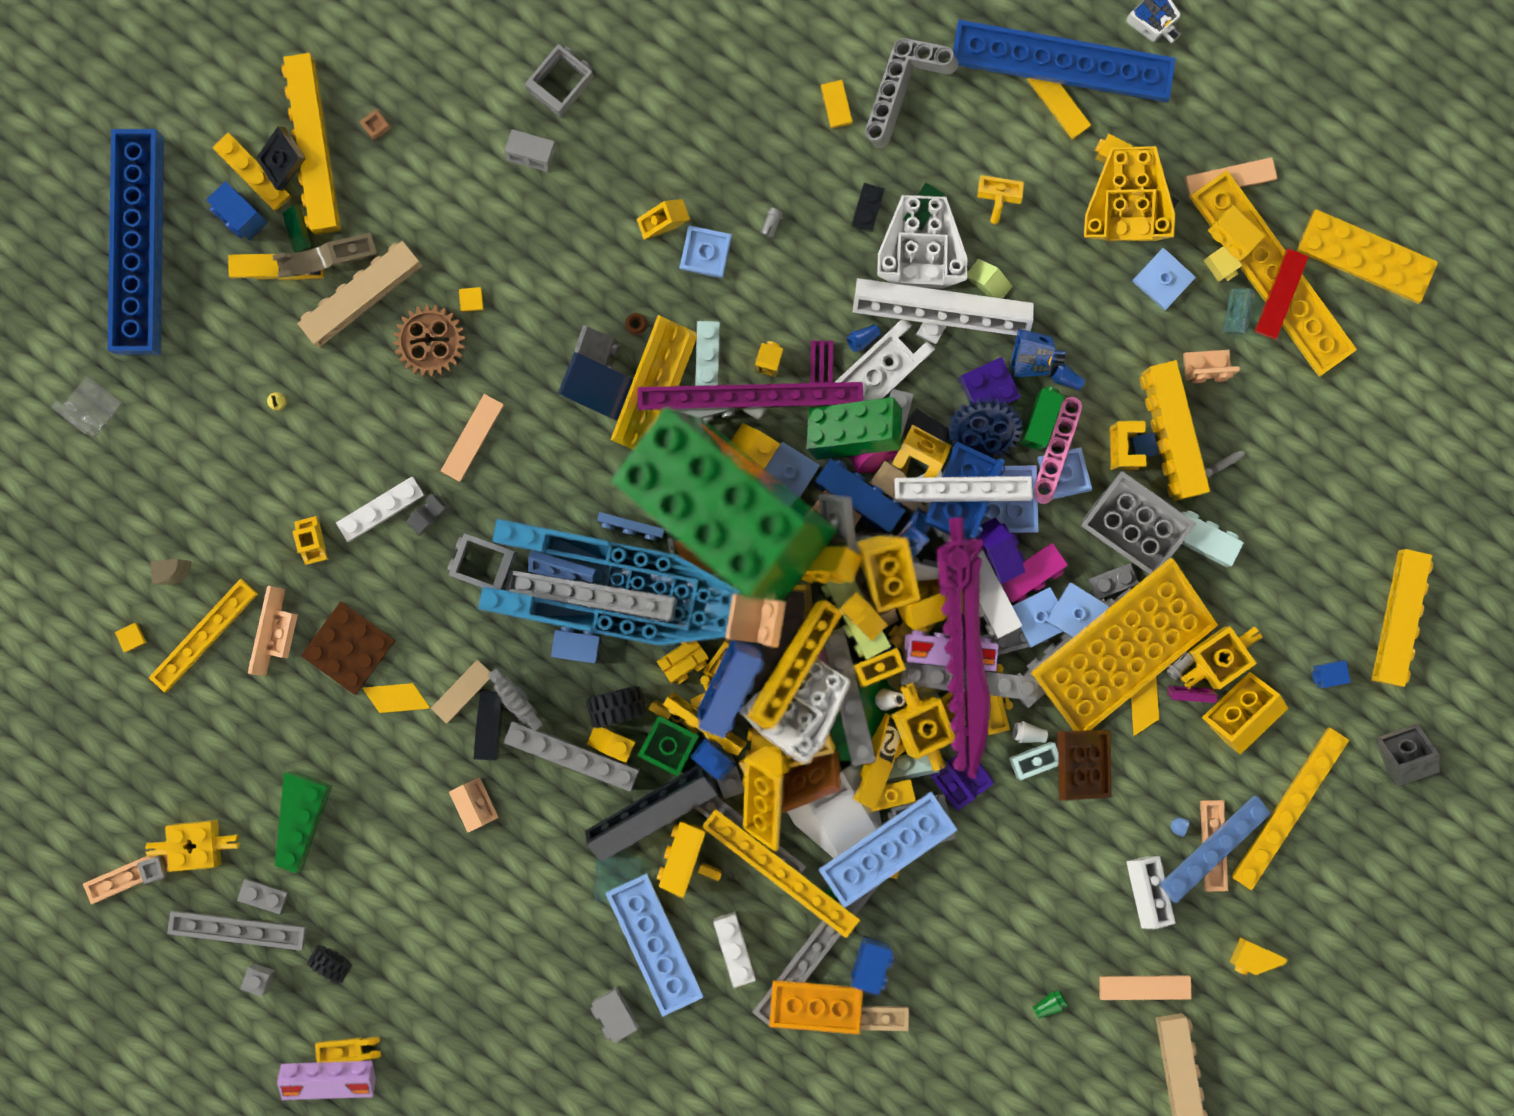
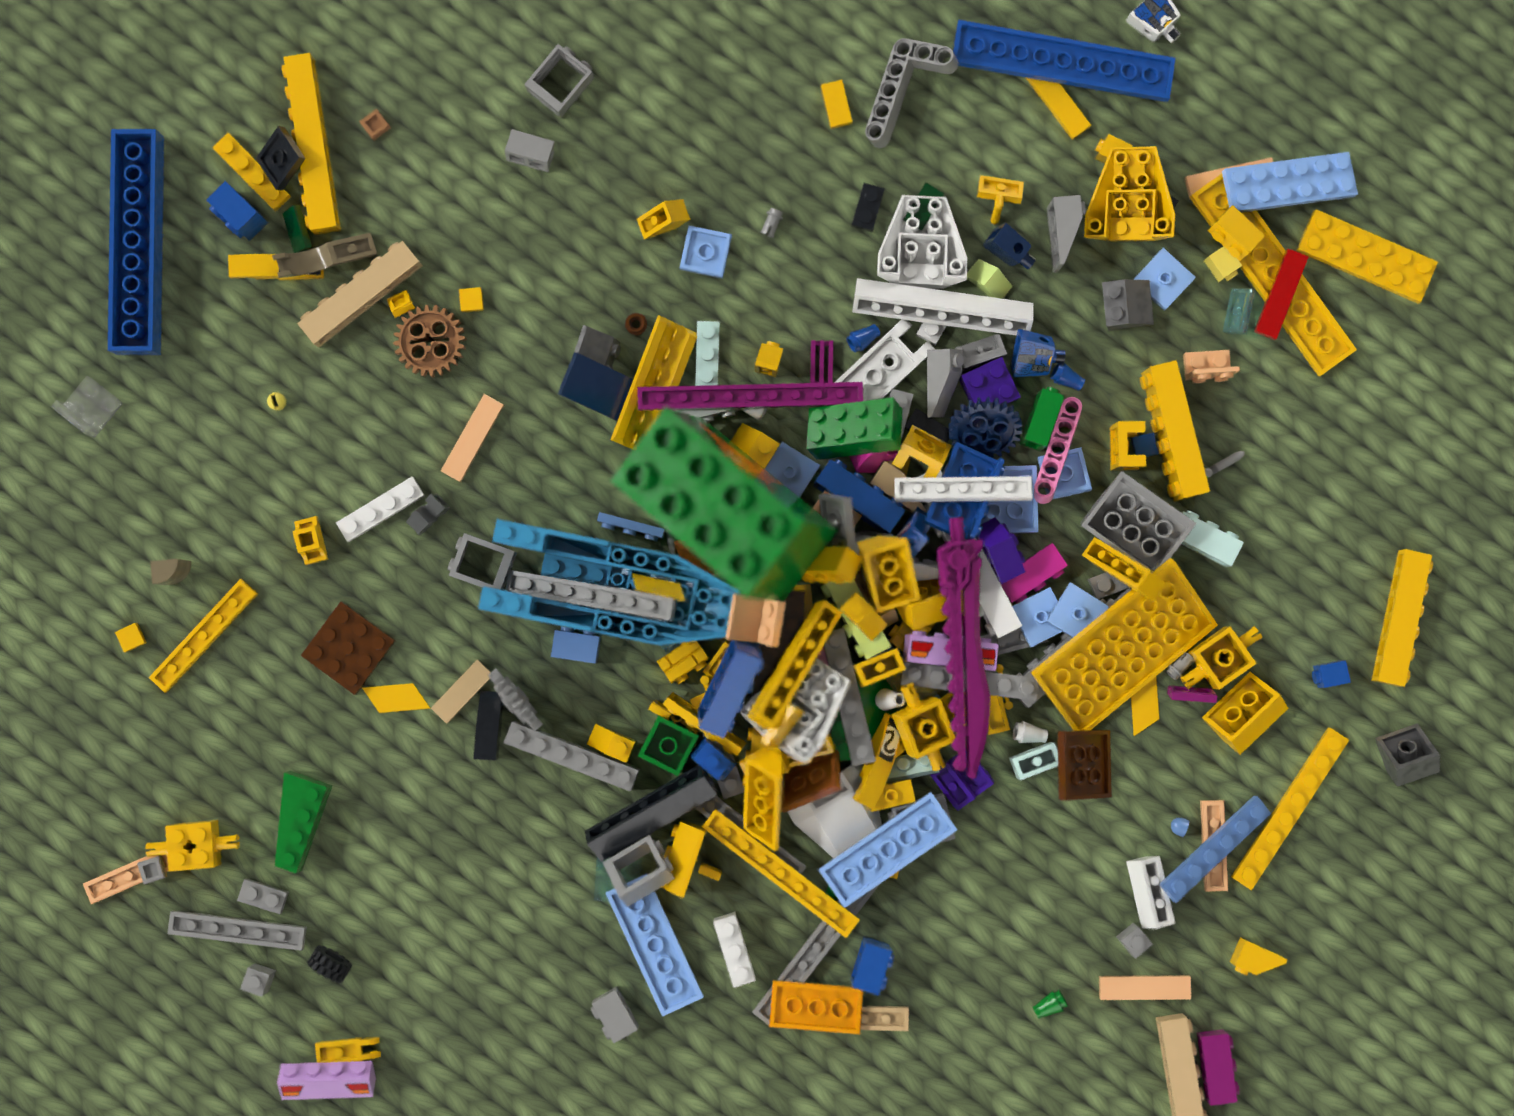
light nougat bracket [248,586,298,676] -> none
light nougat panel [449,777,499,832] -> none
medium blue plate [528,551,596,584] -> none
black tyre [586,686,647,728] -> none
none -> yellow tile [387,290,415,318]
none -> light grey window [603,835,674,907]
none -> yellow sticker [632,573,685,601]
none -> yellow tile [761,704,805,748]
none -> light grey slope [927,349,963,417]
none -> light grey hinge [955,334,1007,371]
none -> dark blue torso [982,223,1036,270]
none -> light grey slope [1047,195,1085,273]
none -> yellow brick [1082,537,1166,601]
none -> flat silver slope [1102,279,1154,330]
none -> light grey brick [1116,923,1153,959]
none -> magenta brick [1196,1029,1240,1106]
none -> light blue plate [1222,152,1358,213]

